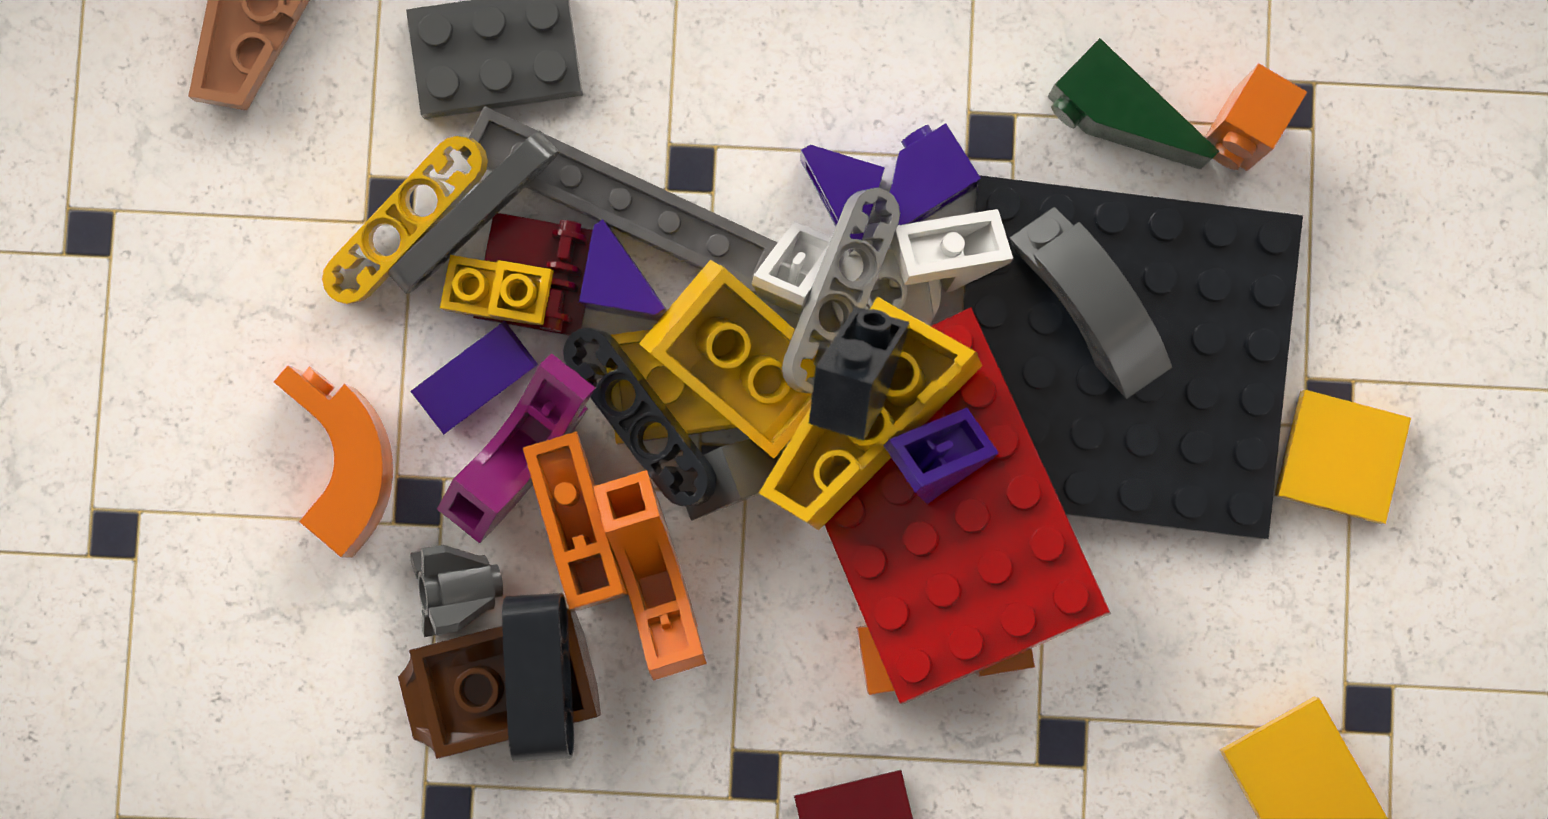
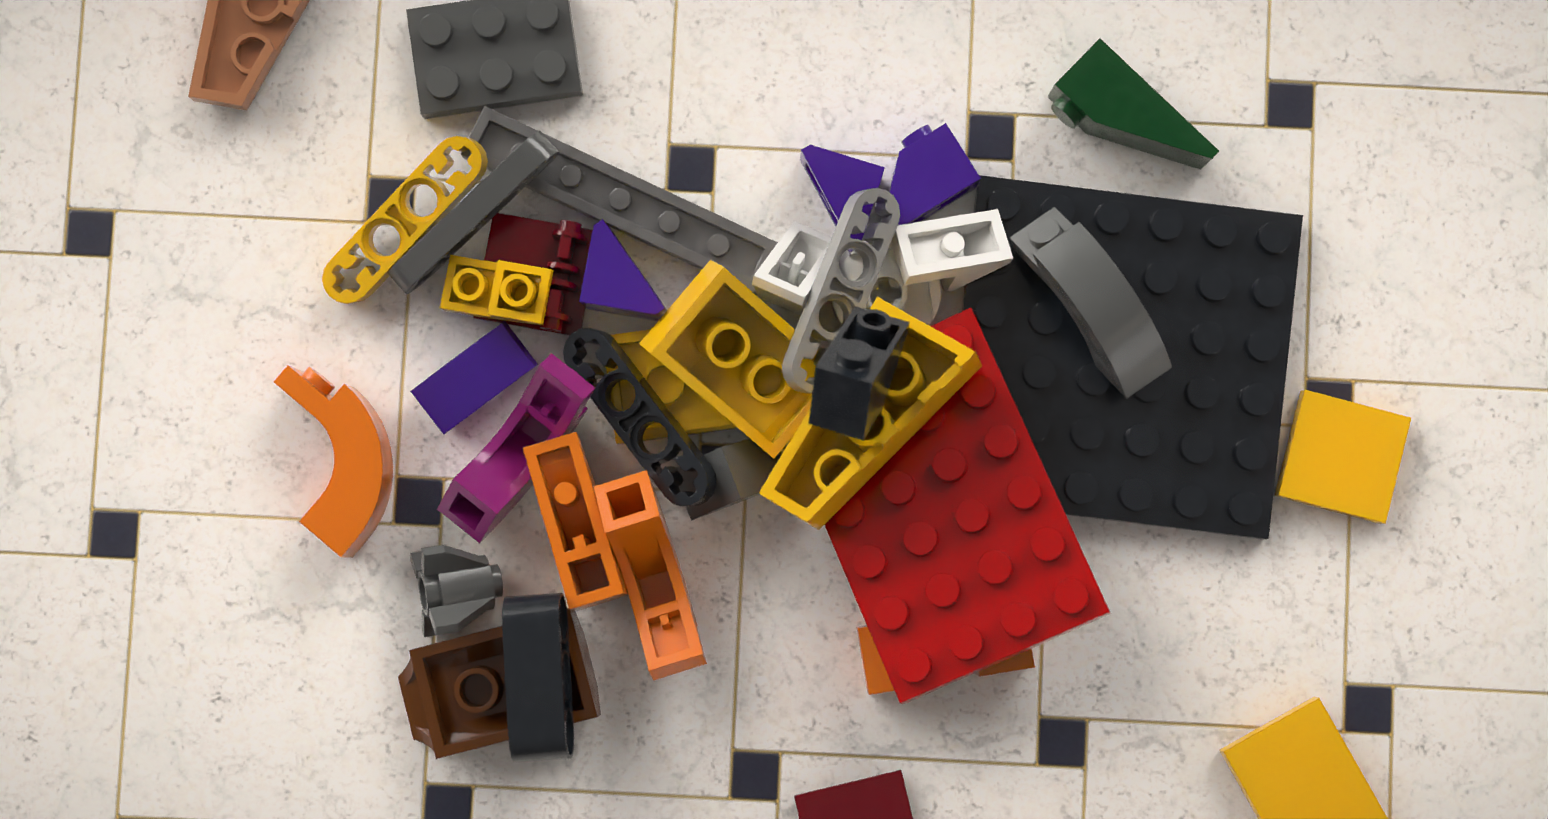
dark purple slope [884,408,999,504] -> none
orange brick [1205,63,1307,171] -> none

